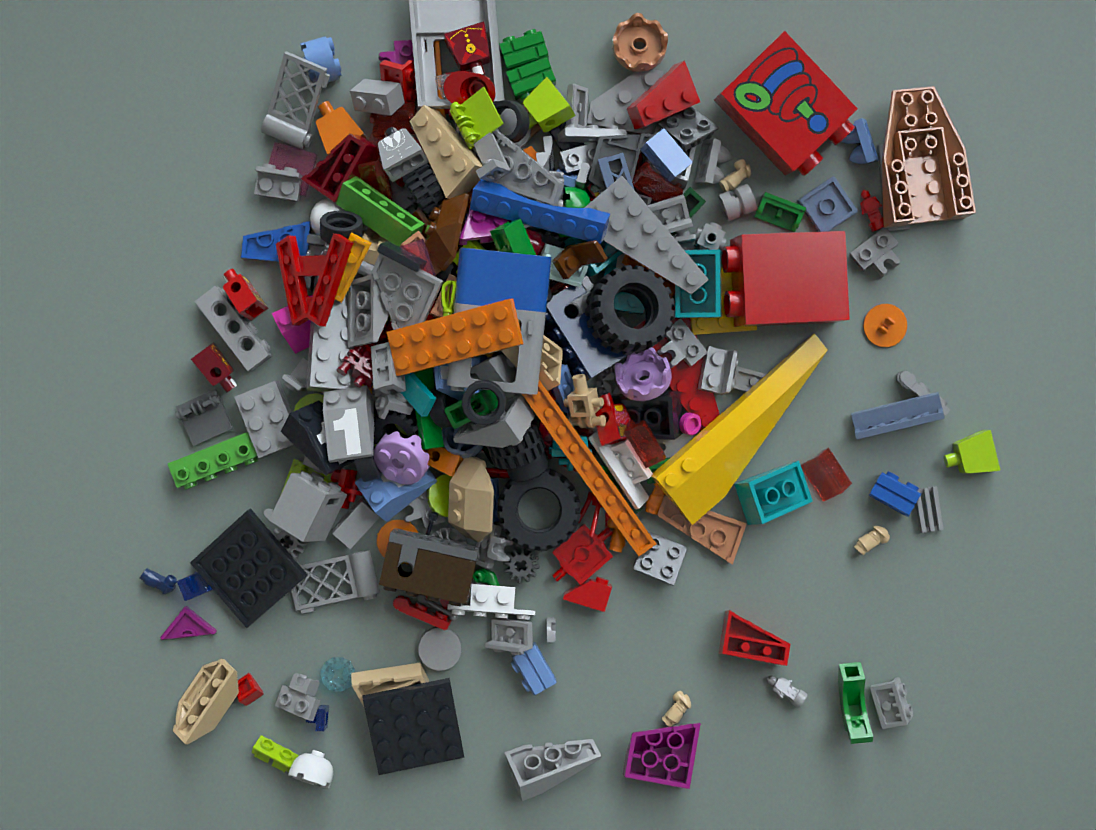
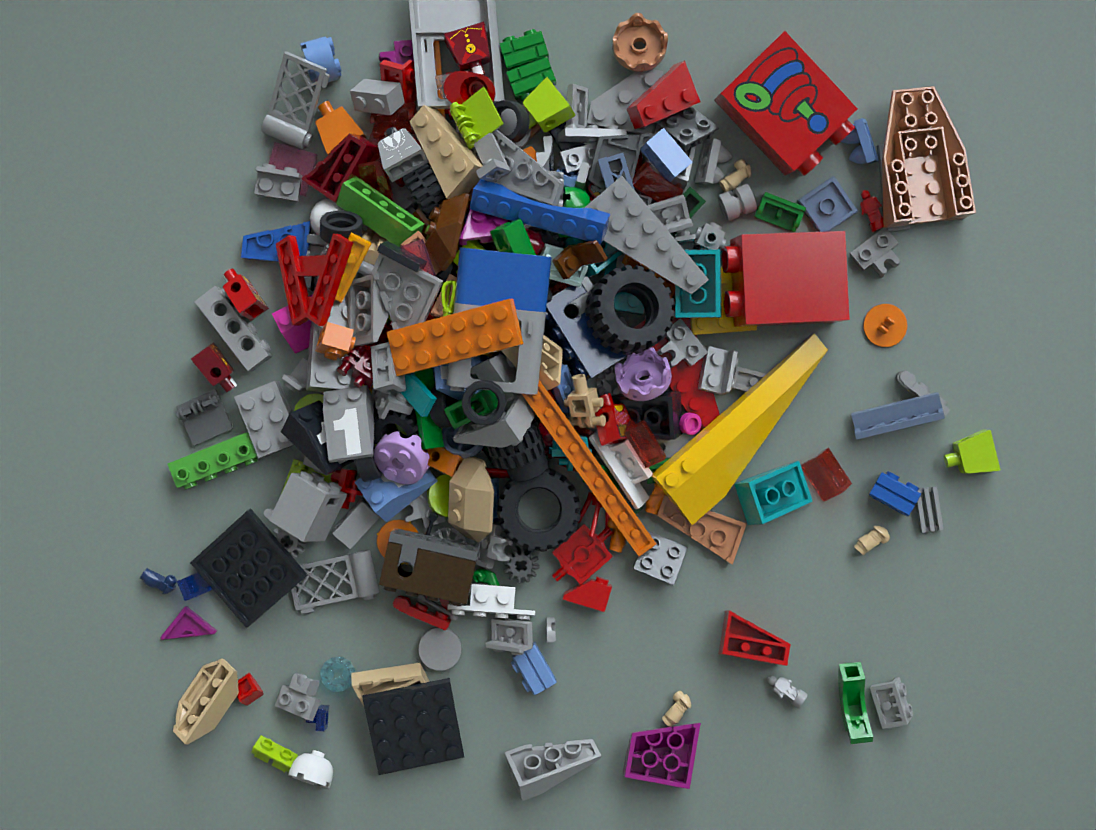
none -> brick [315,322,356,360]

